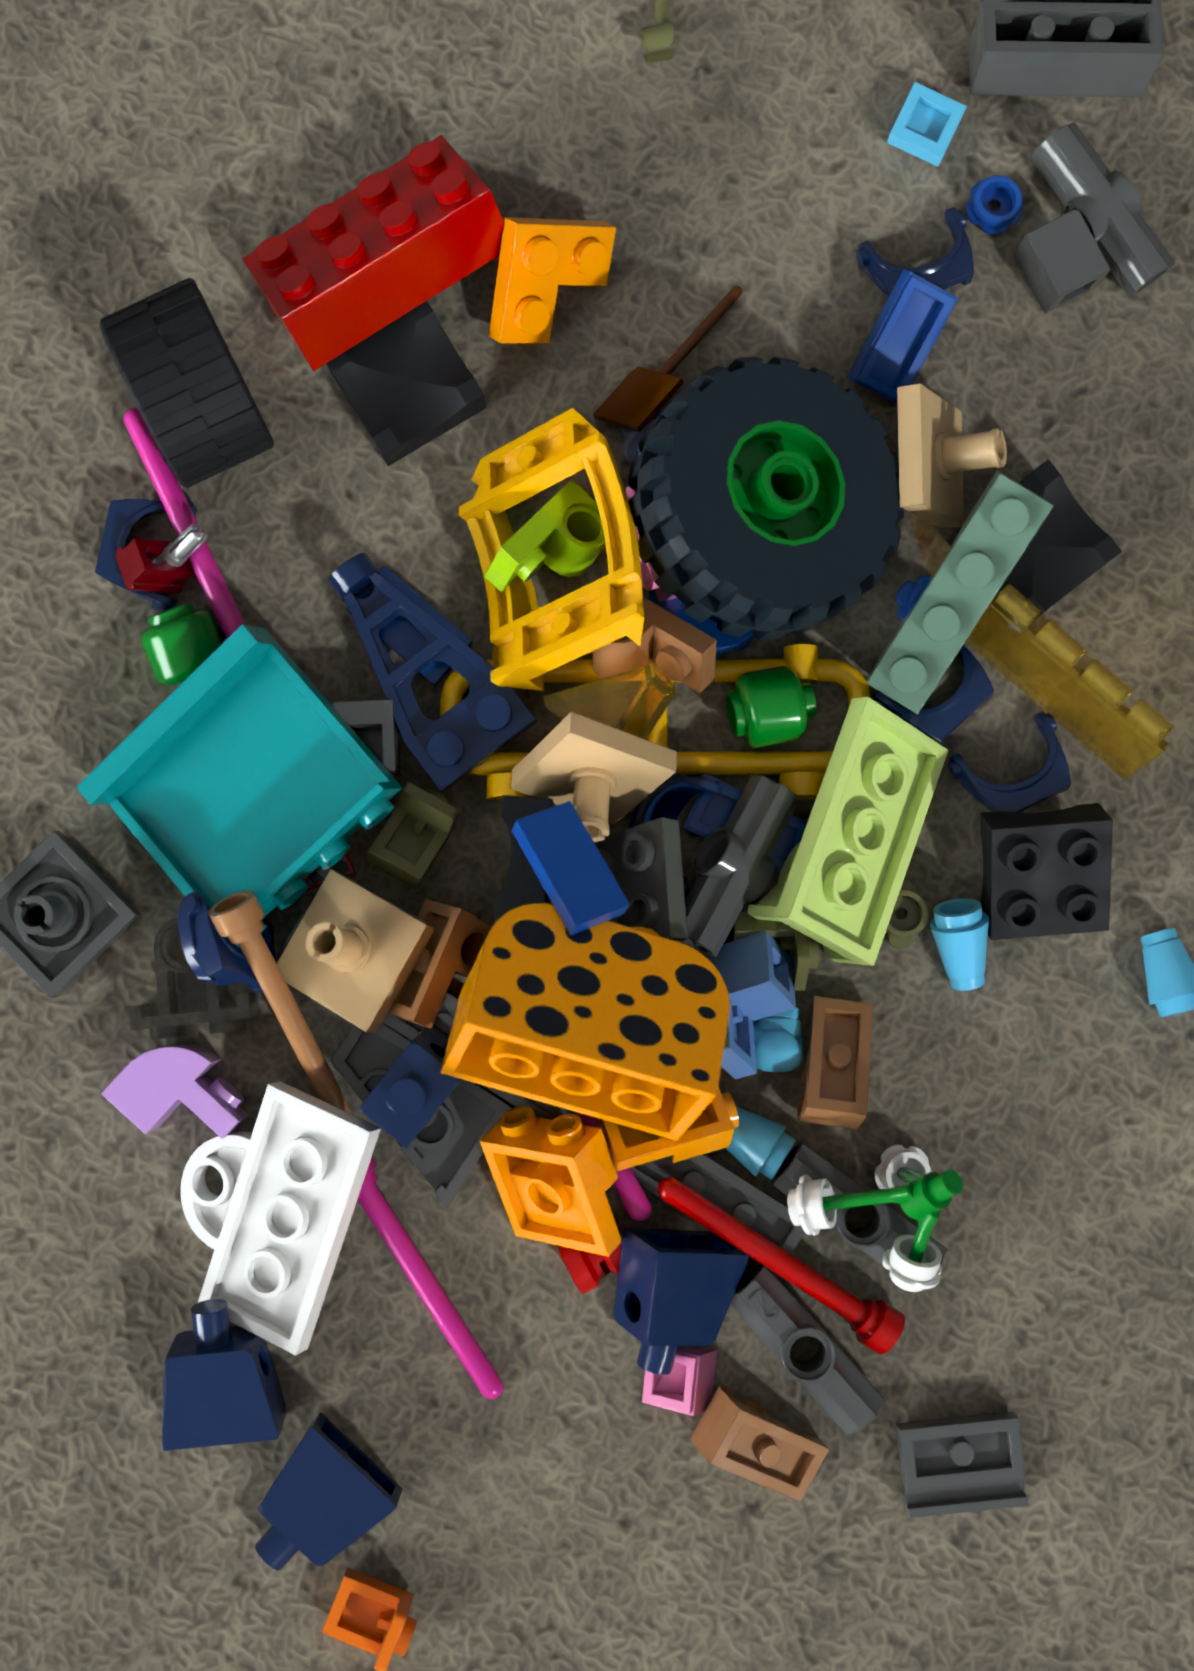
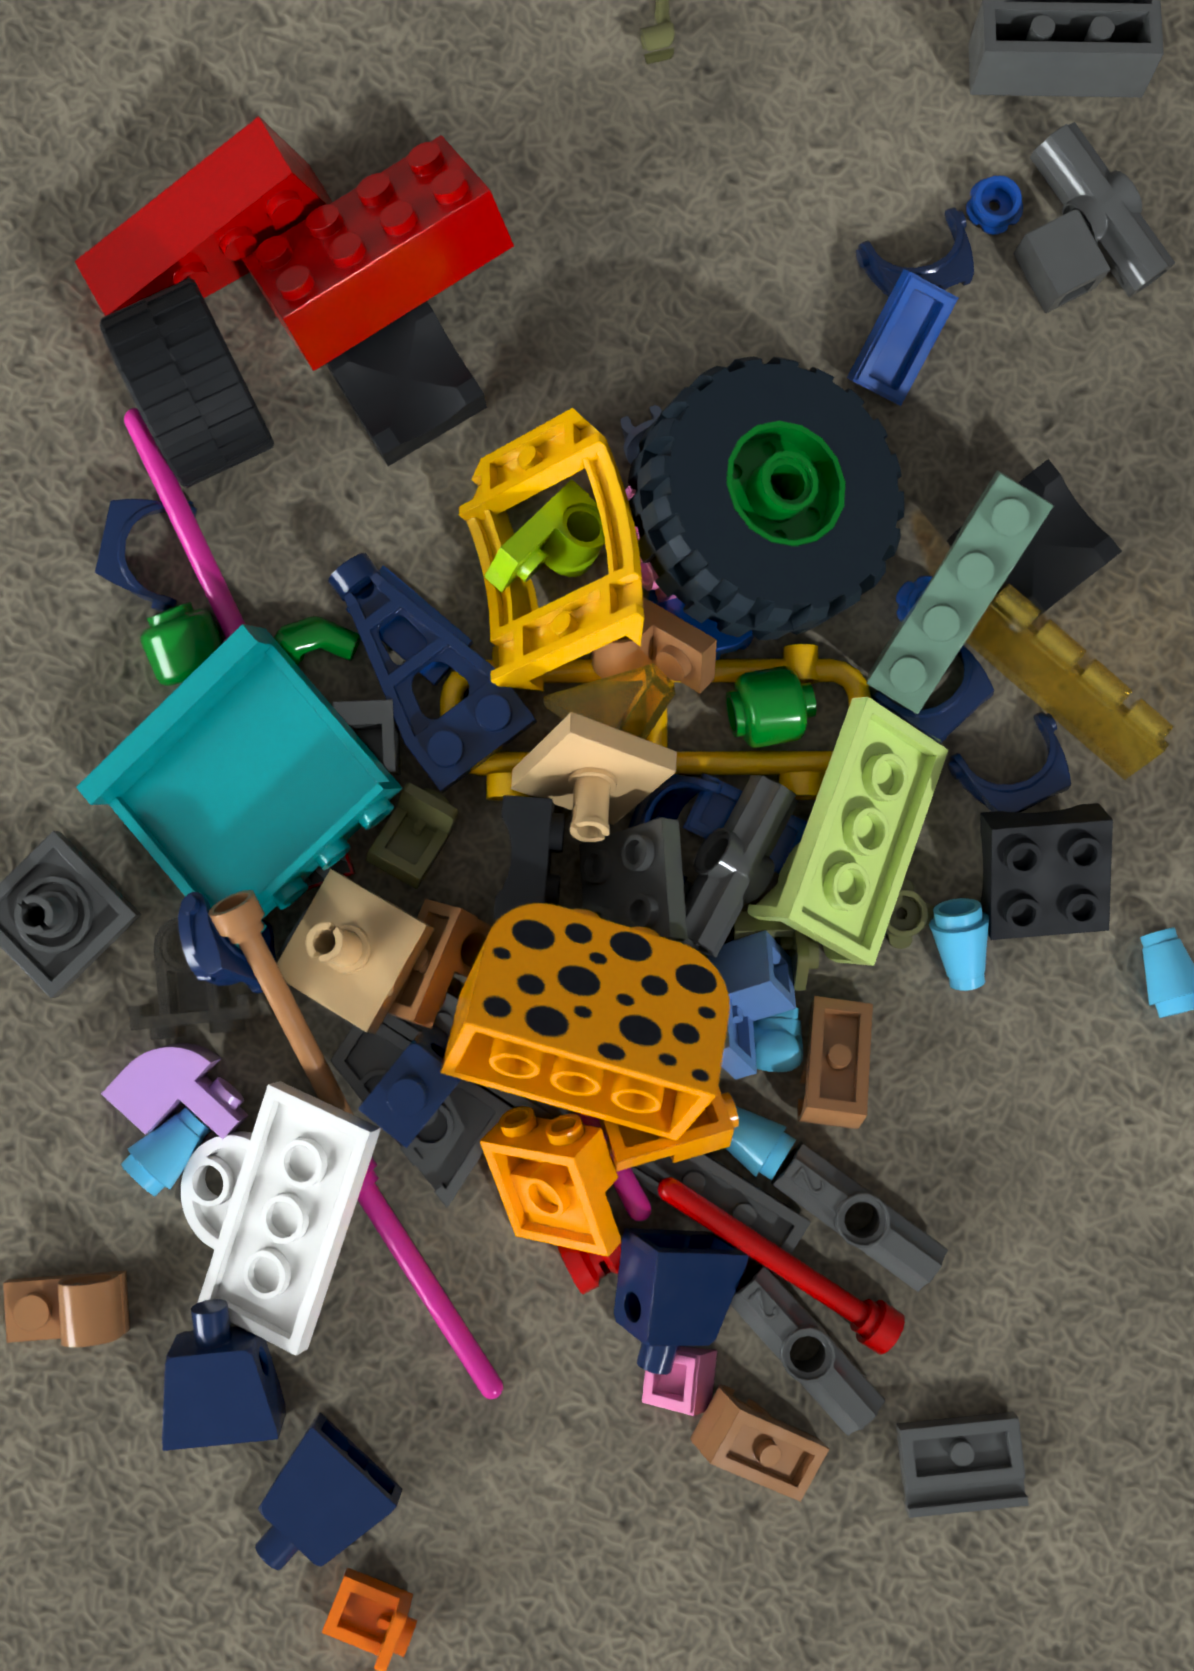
dark red piece [116,523,208,593] -> none
light orange plate [489,217,617,343] -> none
blue tile [511,801,630,936] -> none
reddish brown piece [593,286,743,432] -> none
plant [787,1144,963,1292] -> none
medium azure plate [886,82,967,167] -> none
tan tile [897,383,1007,528] -> none
none -> medium nougat plate [3,1270,130,1347]
none -> red wedge [74,116,333,316]
none -> medium azure cone [121,1106,211,1197]
none -> green arm [273,616,361,665]

